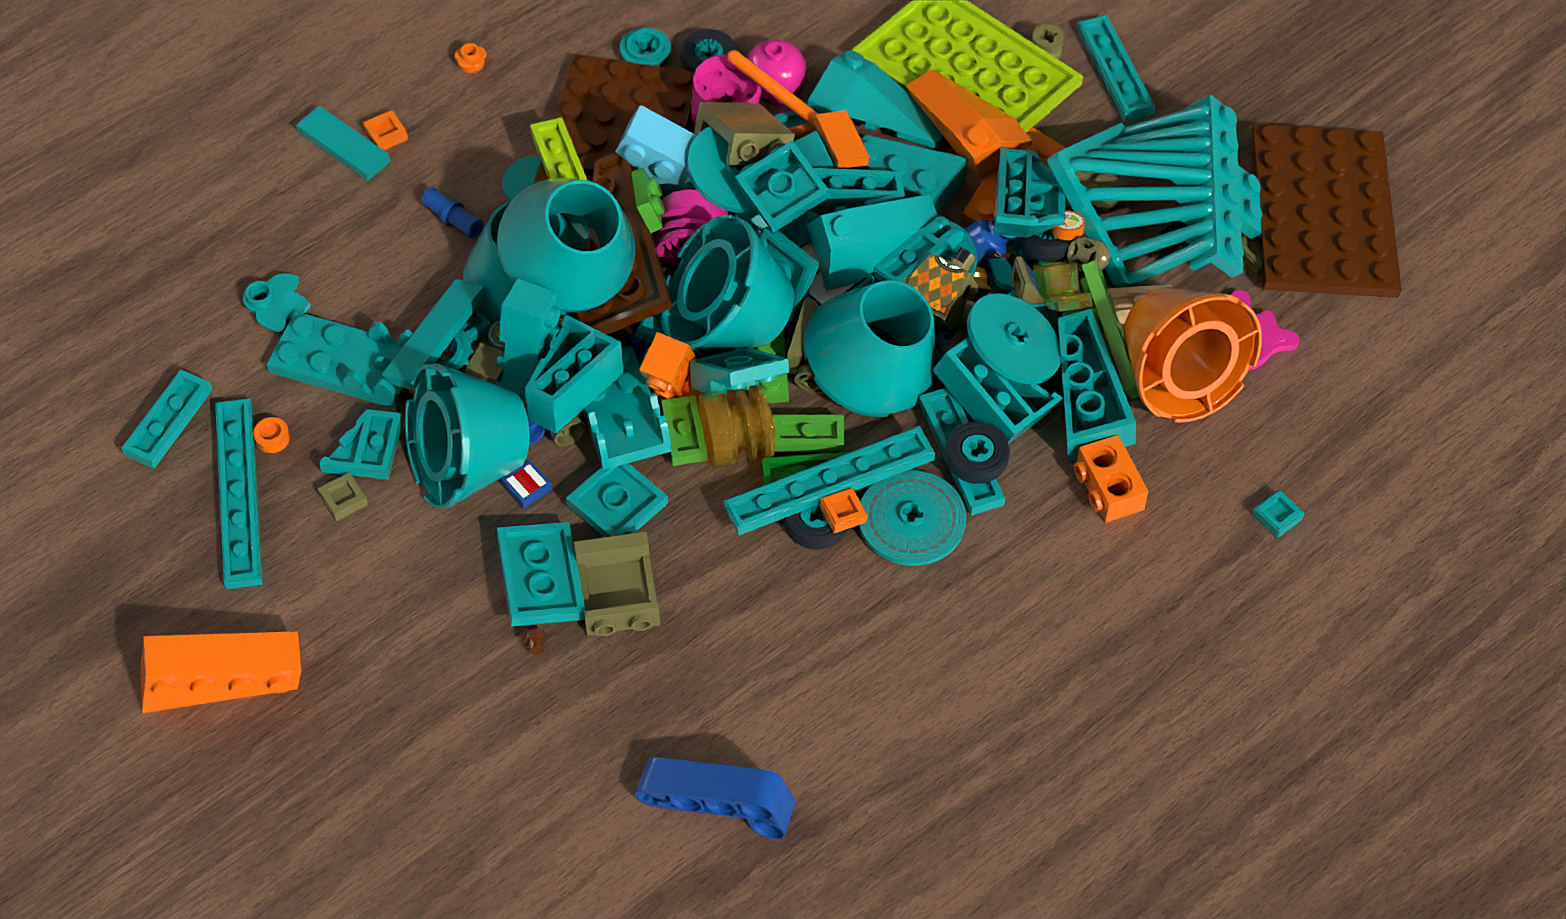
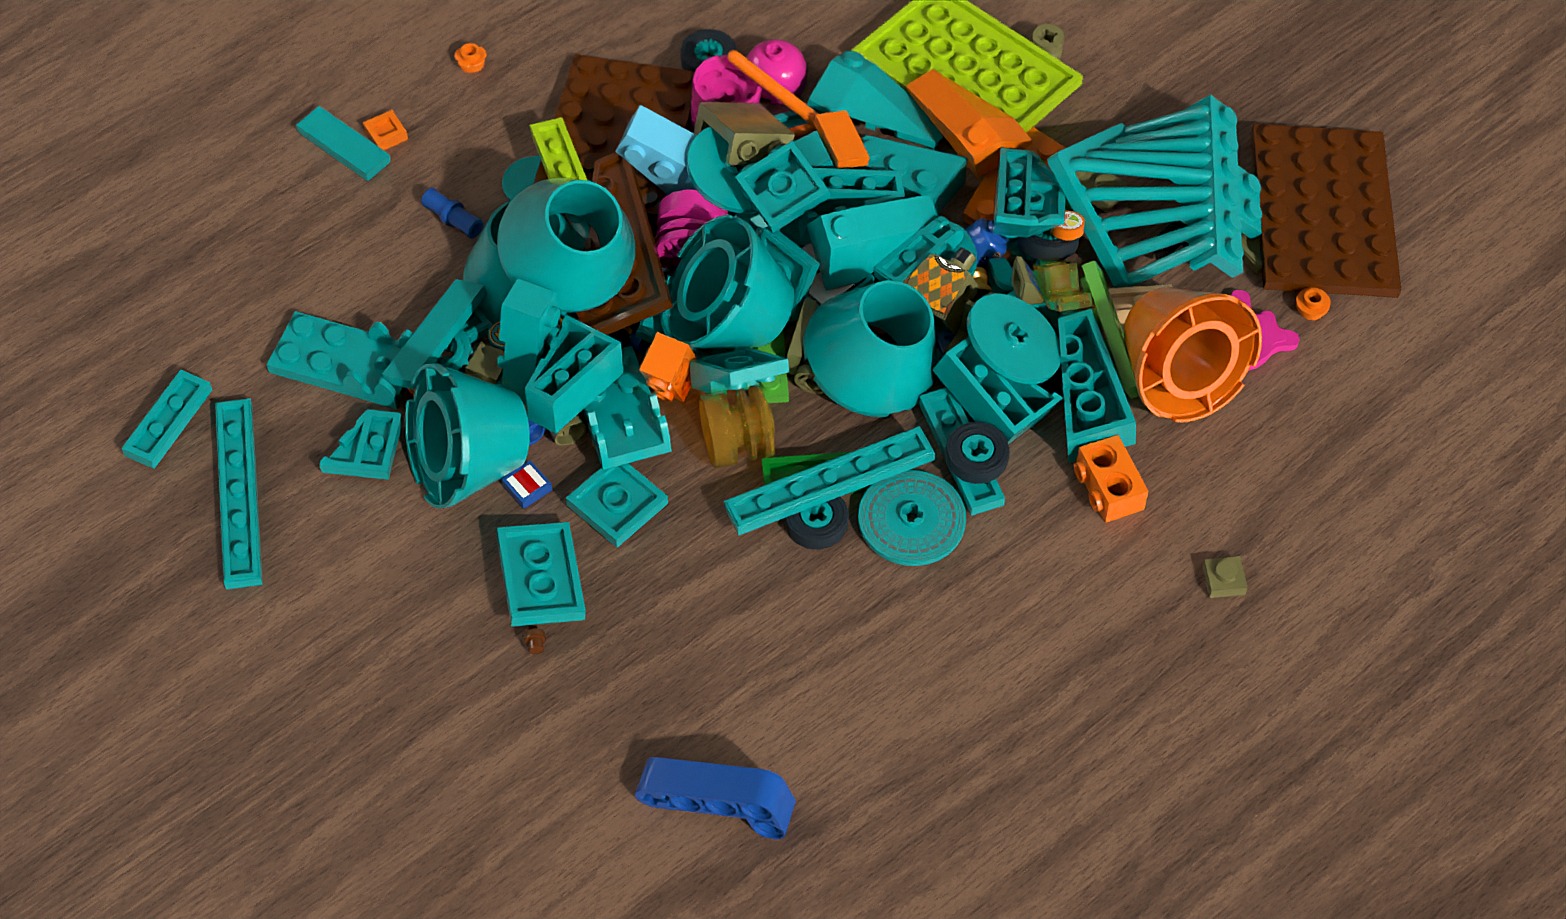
orange wedge [140,631,301,713] -> none
teal plate [243,274,311,332] -> none
orange tile [253,417,290,453] -> none
olive tile [318,472,368,522] -> none
olive panel [574,532,660,636] -> none
teal gear [620,28,671,66] -> none
bright green plate [631,167,665,233] -> none
bright green plate [661,395,708,466] -> none
bright green plate [773,415,844,452] -> none
orange tile [819,487,868,533] -> none
olive wheel [1067,237,1110,272] -> none
teal tile [1076,15,1156,122] -> none
teal tile [1252,489,1305,539] -> none
none -> olive plate [1203,556,1248,598]
none -> orange plate [1295,287,1331,320]

